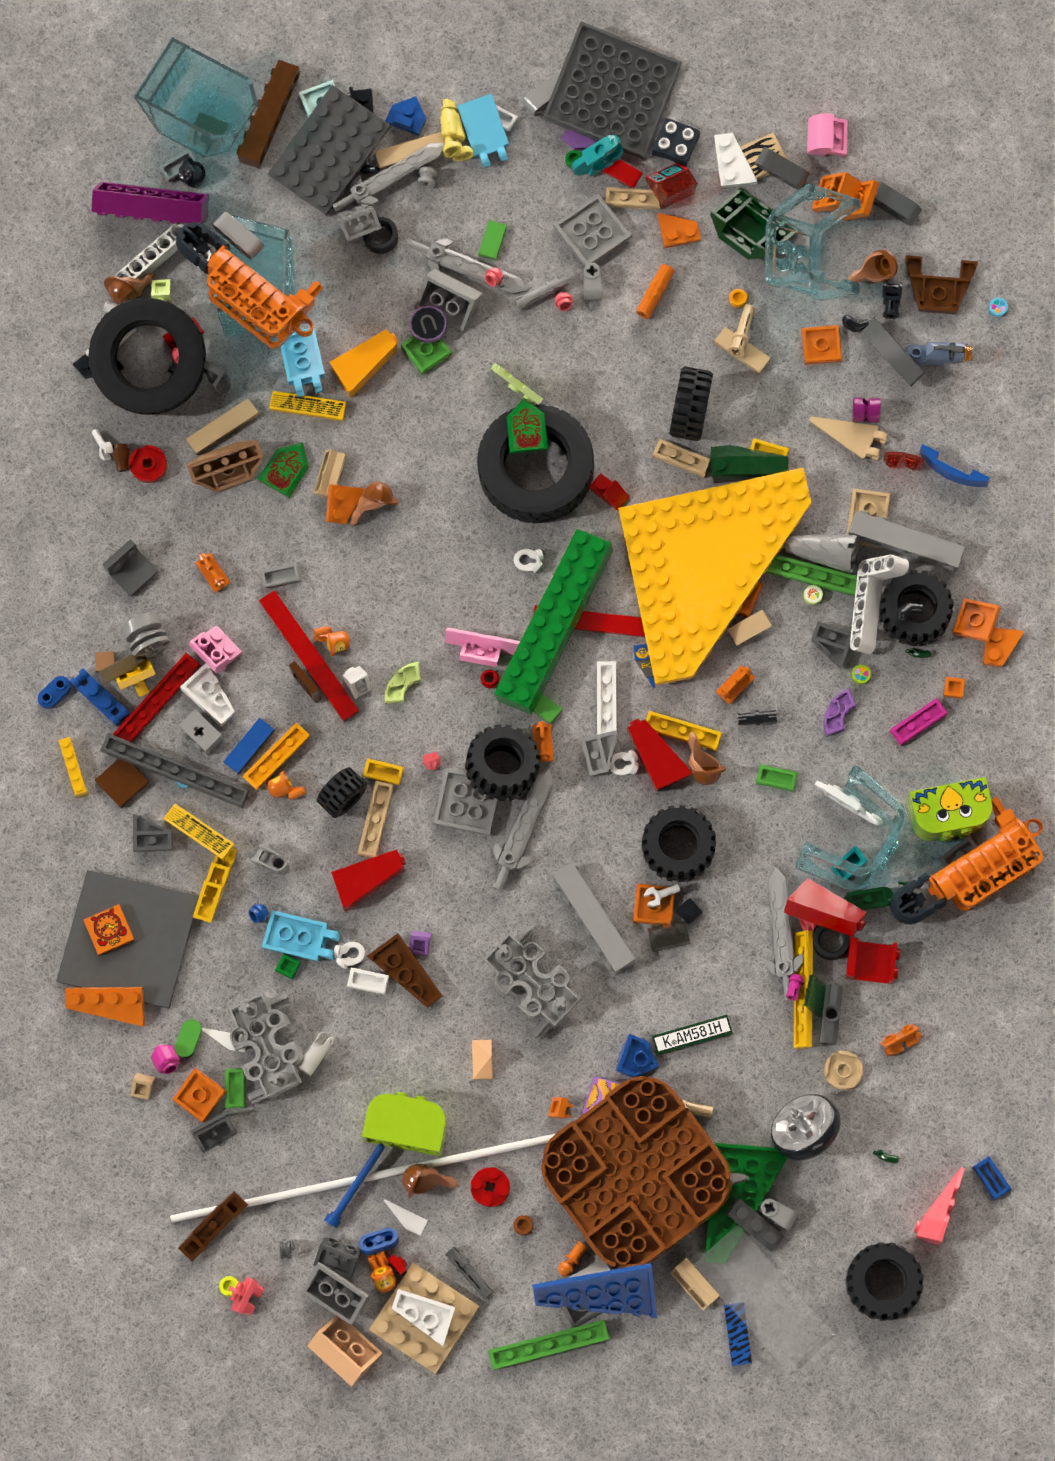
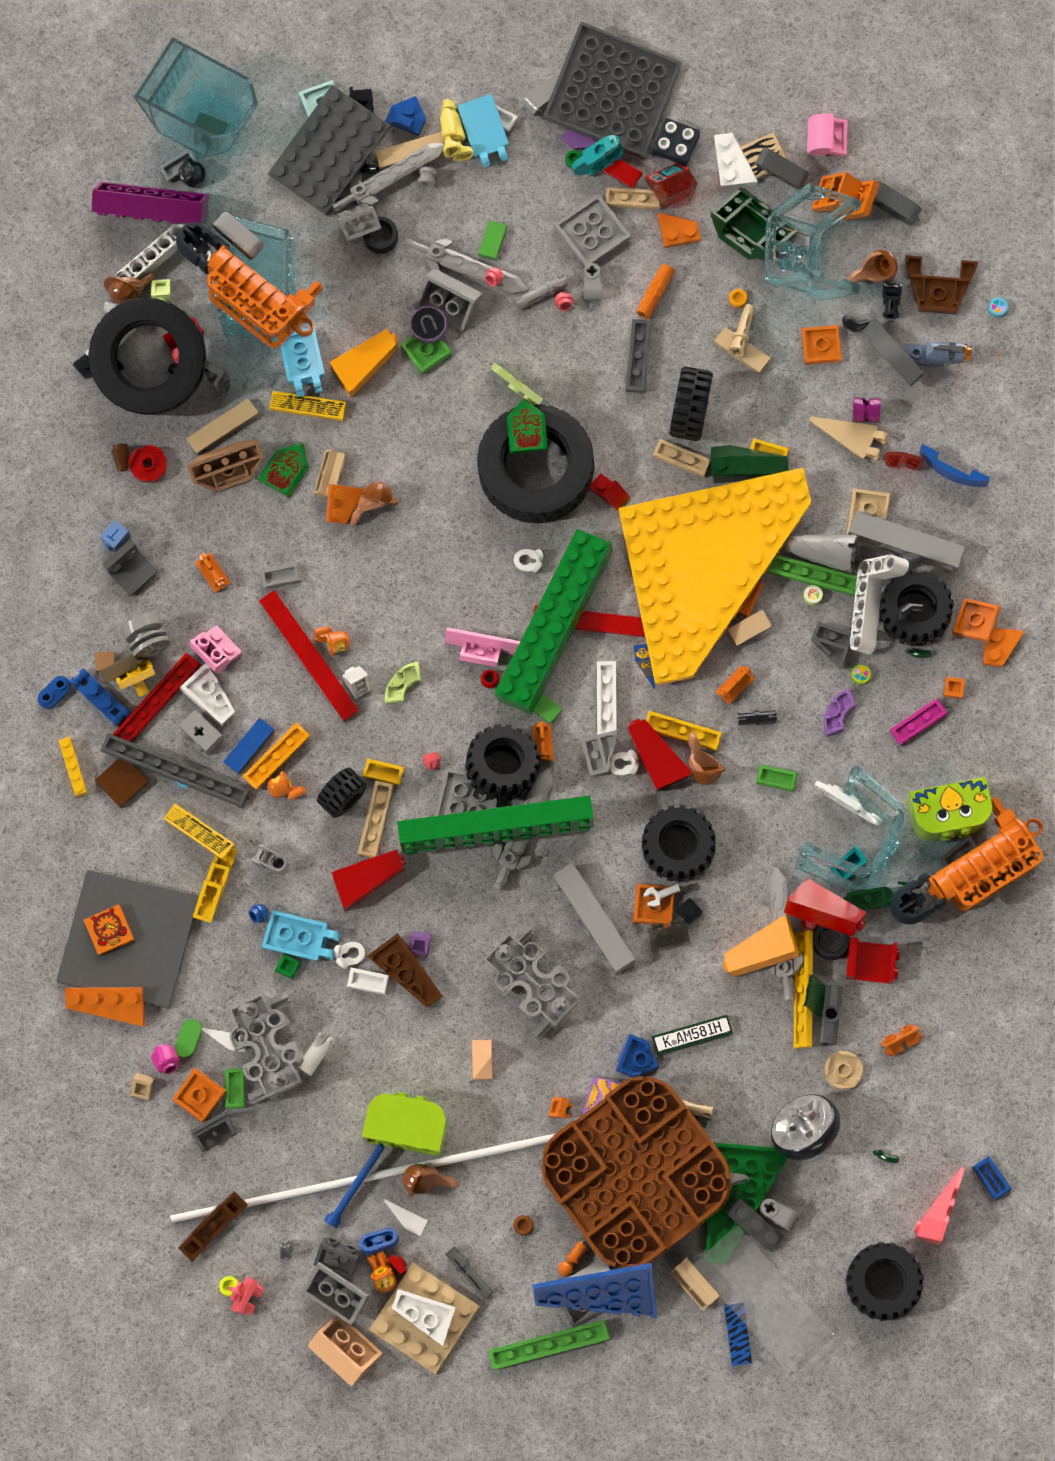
white bar [92,429,113,460] -> none
dark grey wing [133,814,173,852] -> none
reddish brown brick [236,60,300,169] -> none
reddish brown tile [289,661,322,703] -> none
red plate [471,1167,510,1207] -> none
dark pink pin [786,974,804,1001] -> none
none -> medium blue brick [100,520,131,552]
none -> green brick [397,795,594,855]
none -> dark grey plate [626,319,651,393]
none -> light orange slope [723,915,800,978]

